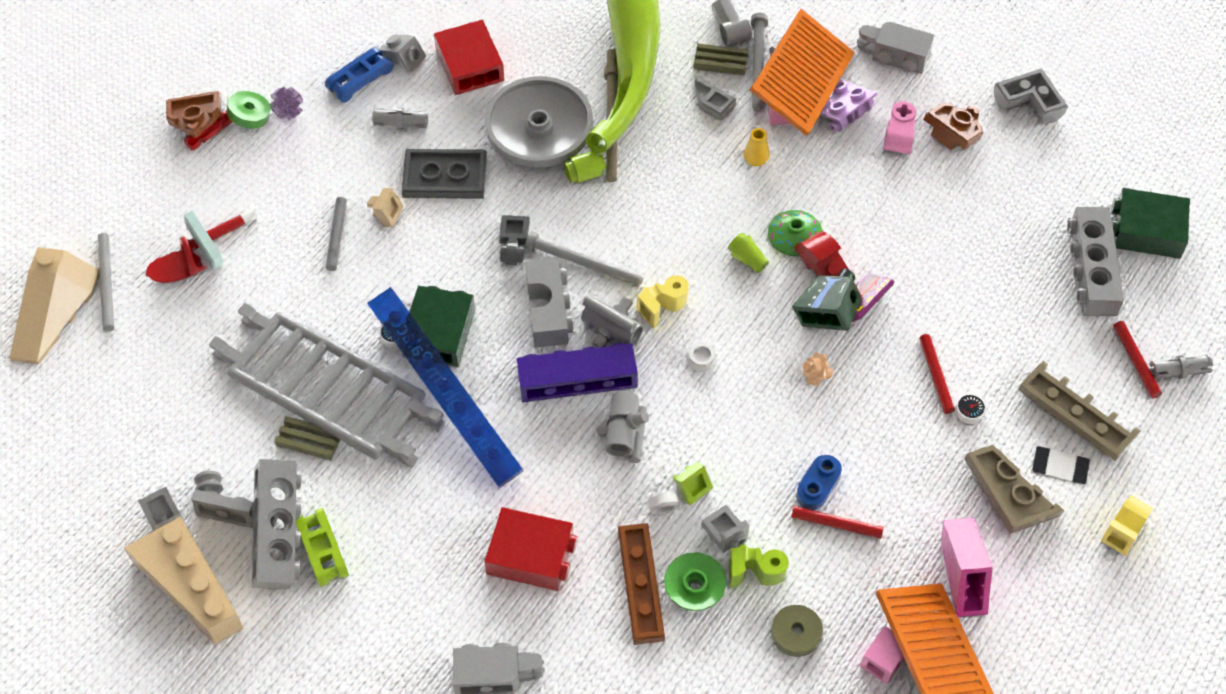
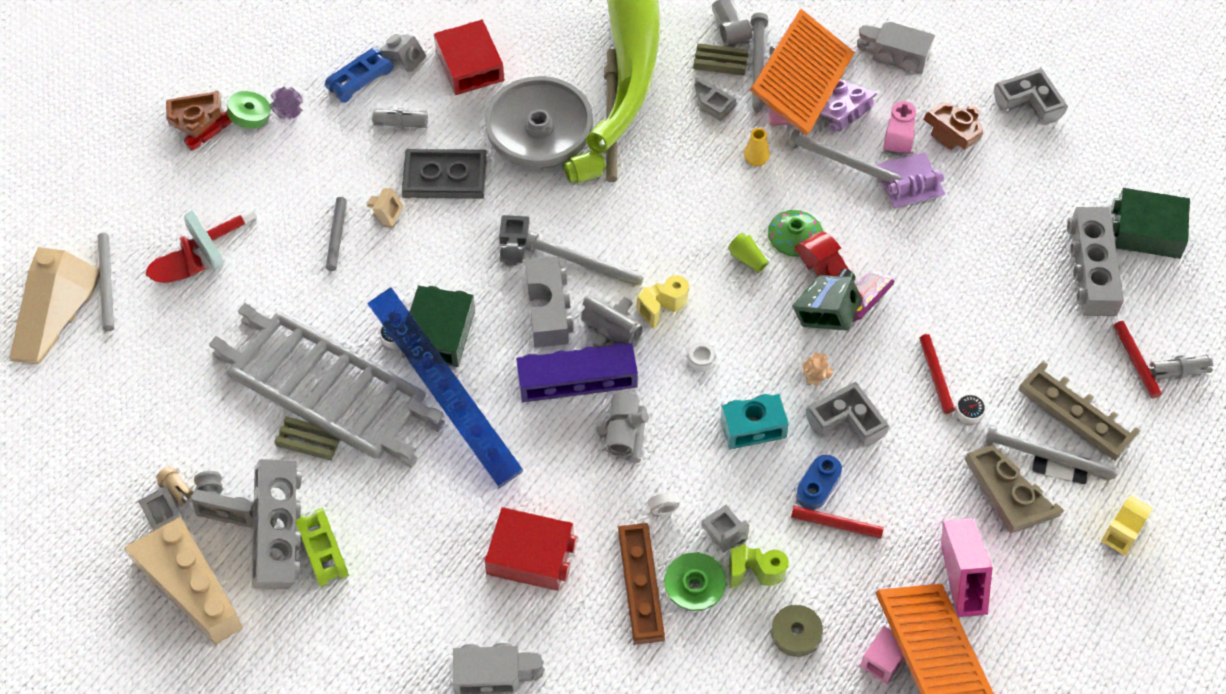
lime tile [673,461,713,505] -> none
none -> tan pin [156,466,194,505]
none -> teal brick [720,393,789,450]
none -> light grey bar [788,129,902,184]
none -> light grey brick [806,382,890,446]
none -> lavender hinge [875,152,945,208]
none -> light grey bar [984,424,1118,479]

